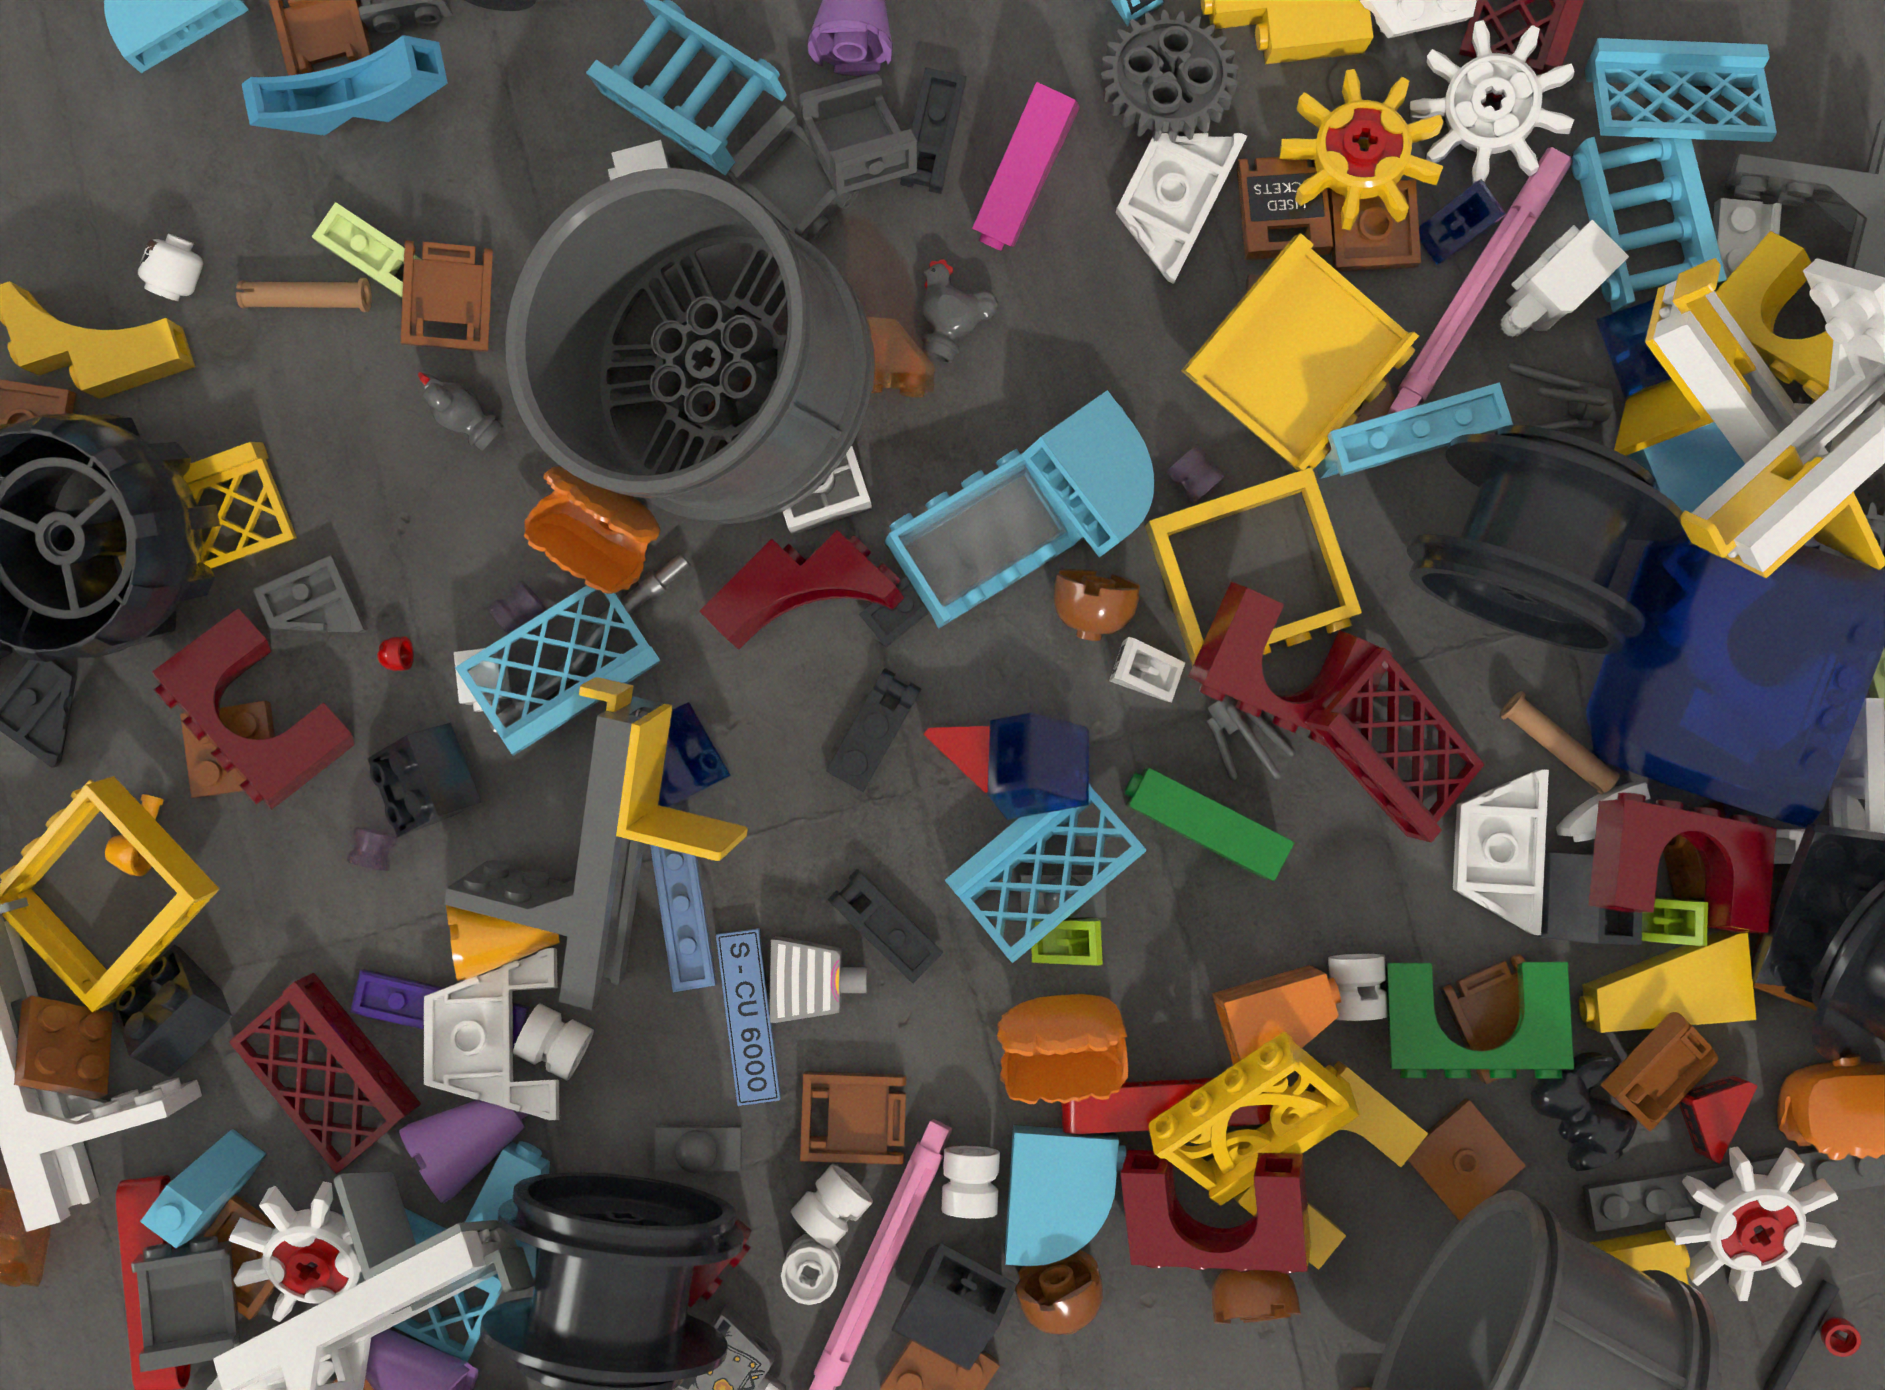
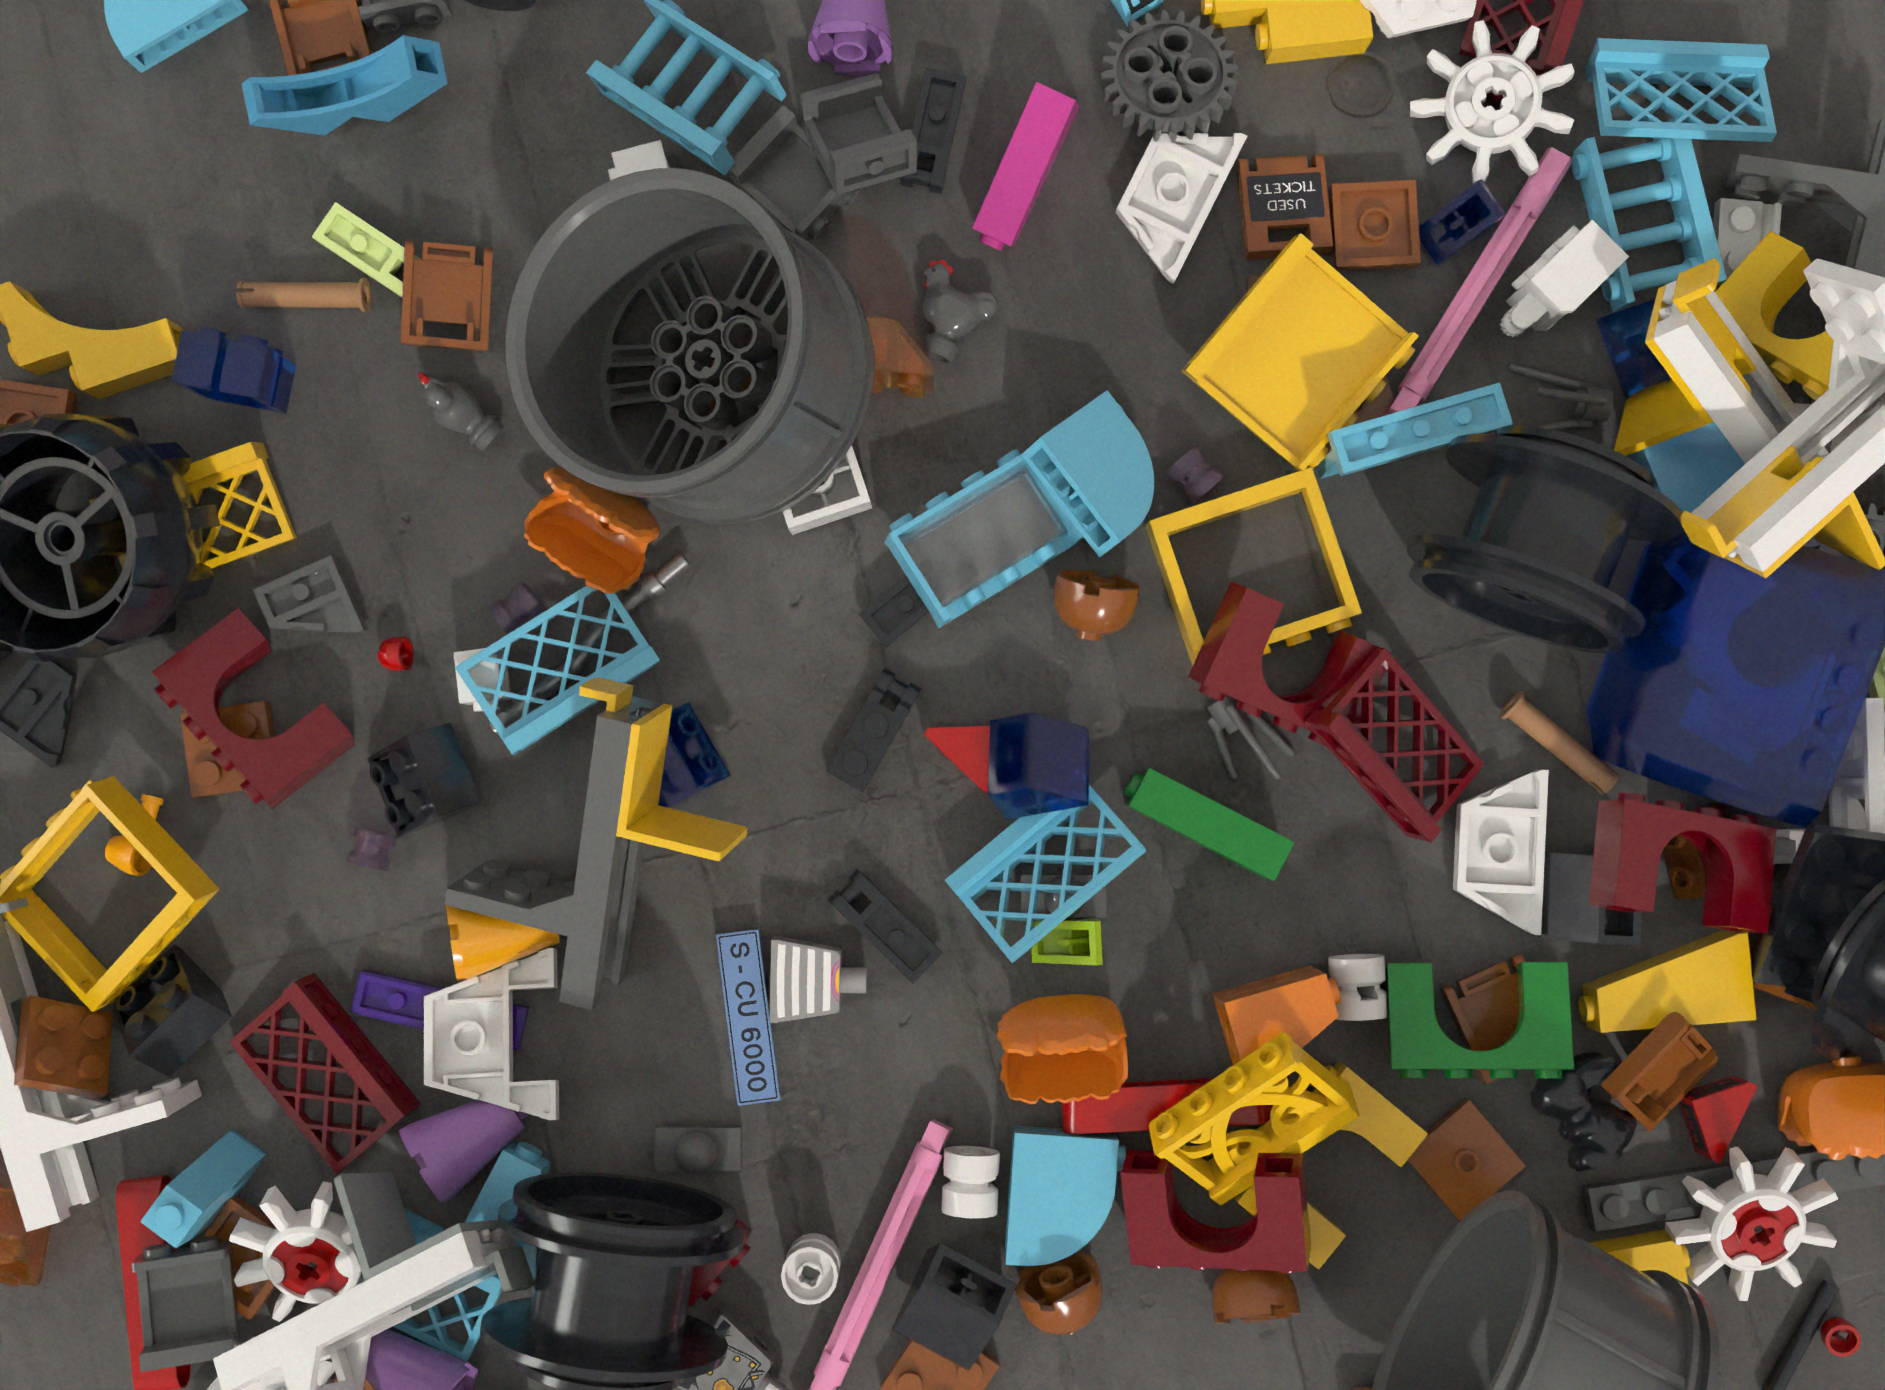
white head [138,234,203,301] -> none
white wheel [513,1003,594,1081] -> none
medium blue tile [650,845,717,992] -> none
dark red arch [699,530,904,649] -> none
white wheel [791,1164,873,1249] -> none
dark orange container [800,1071,907,1164] -> none
white slope [1109,637,1185,703] -> none
yellow gear [1279,69,1443,230] -> none
white slope [1556,782,1650,842] -> none
lime slope [1642,897,1708,946] -> none
none -> clear blue piece [171,327,296,414]

